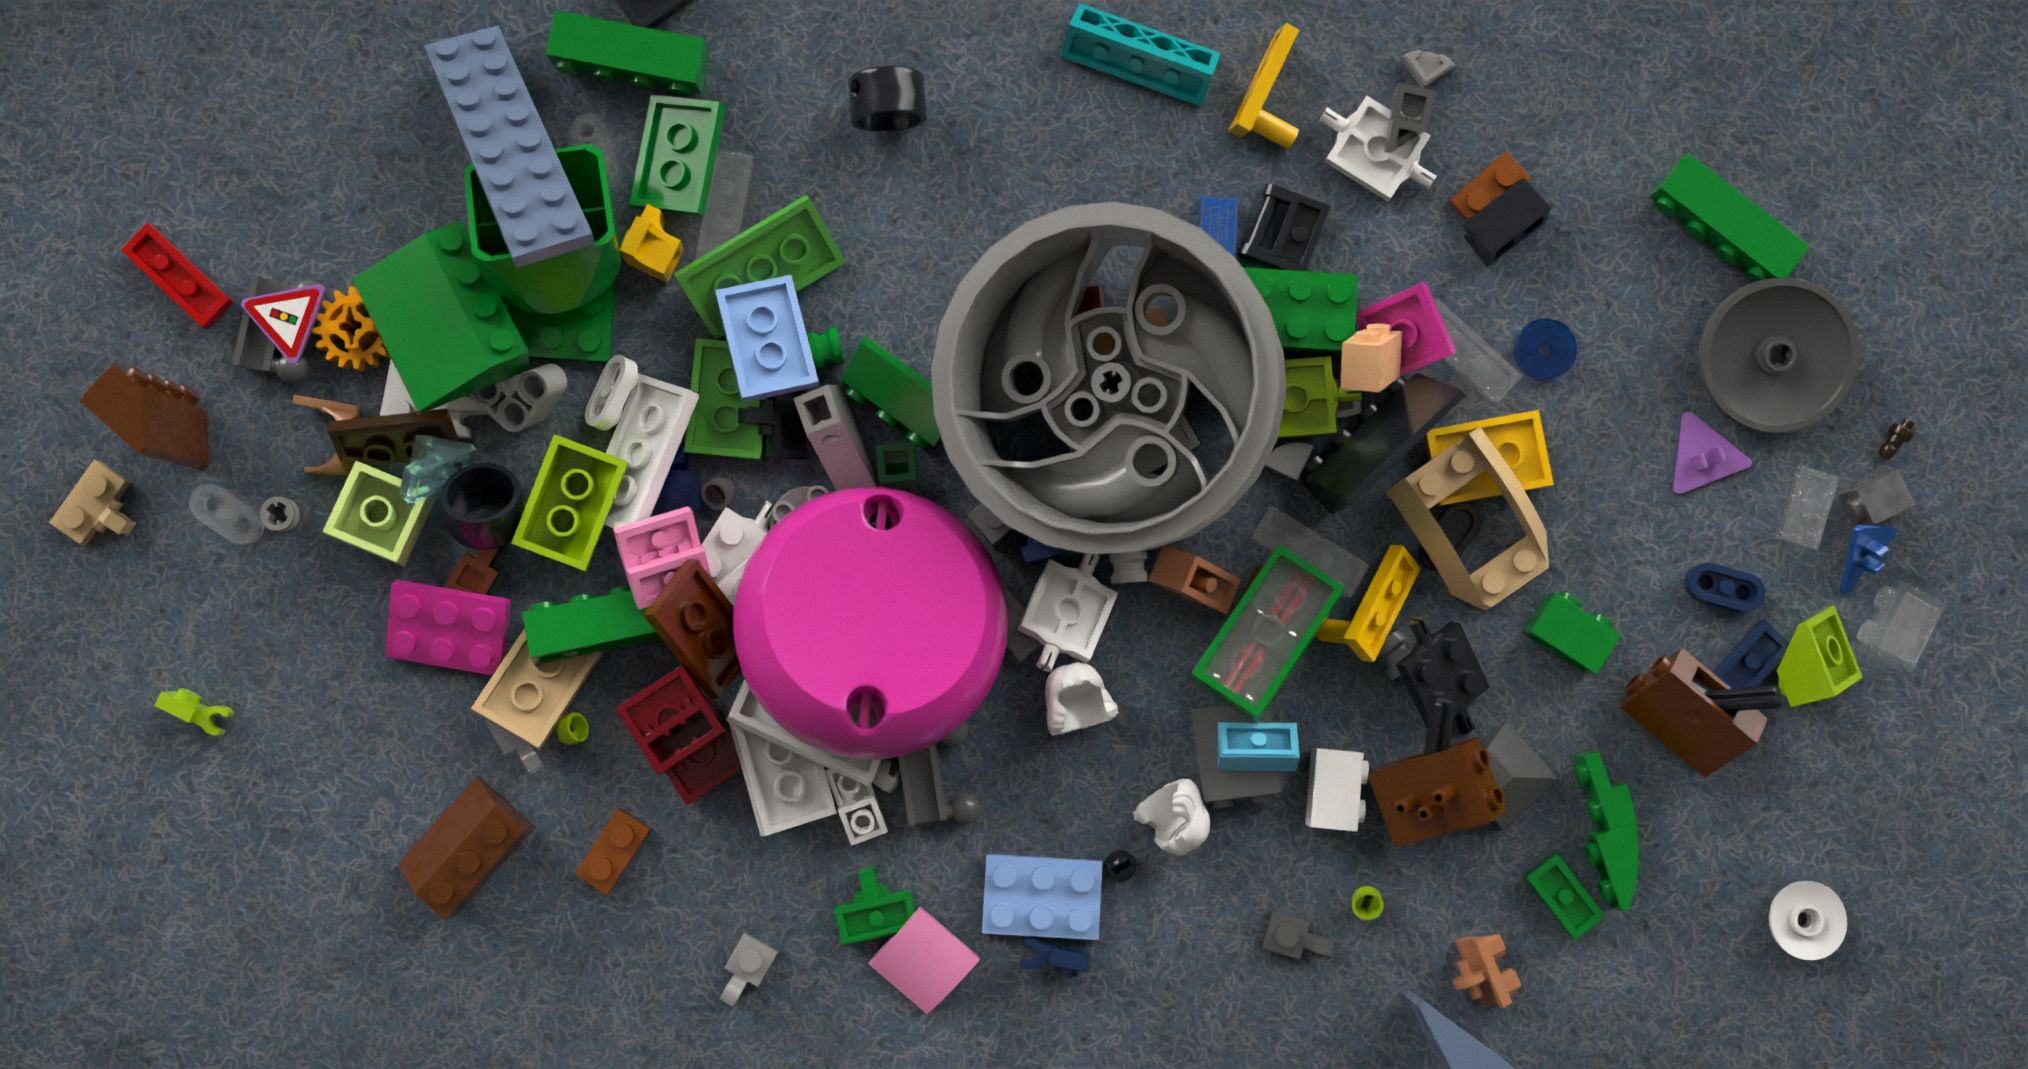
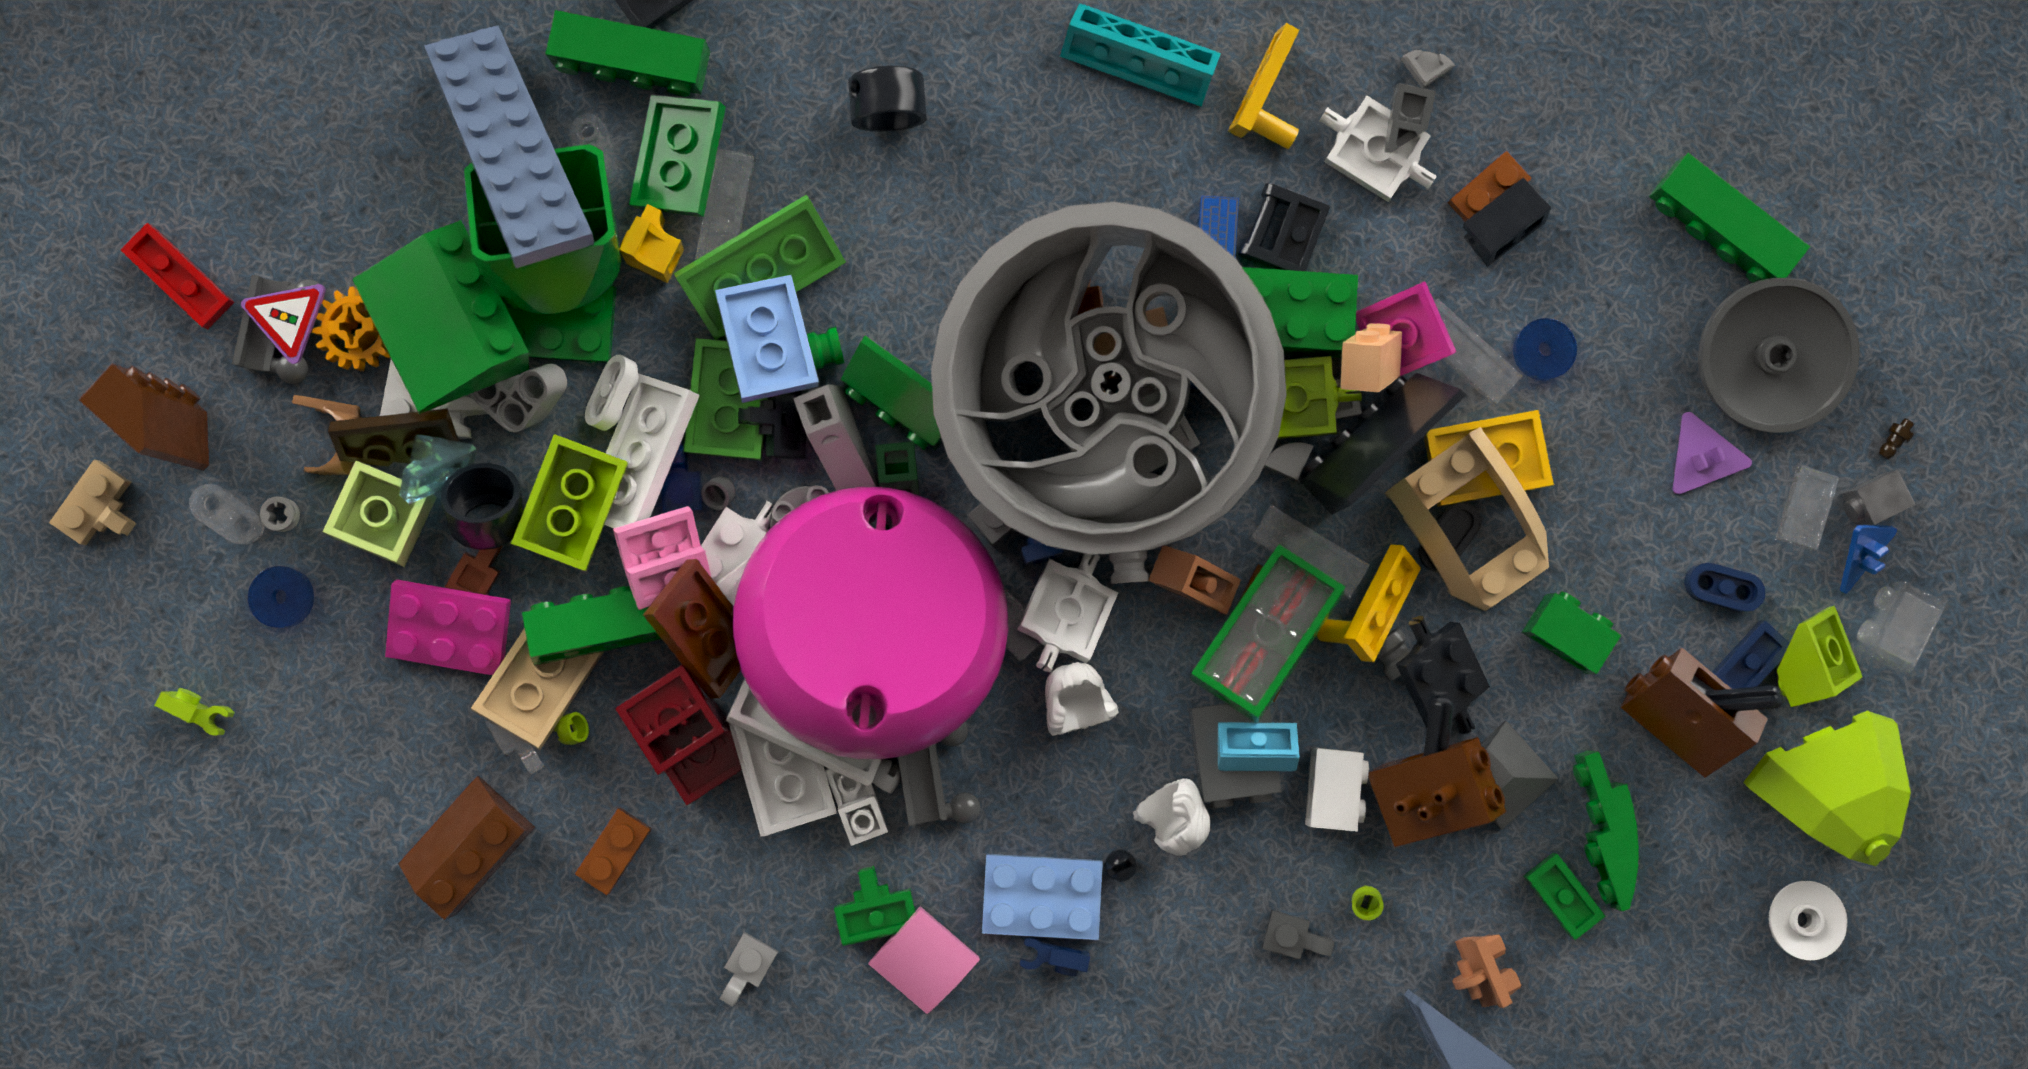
none -> clear blue piece [248,566,314,628]
none -> lime brick [1743,711,1911,866]

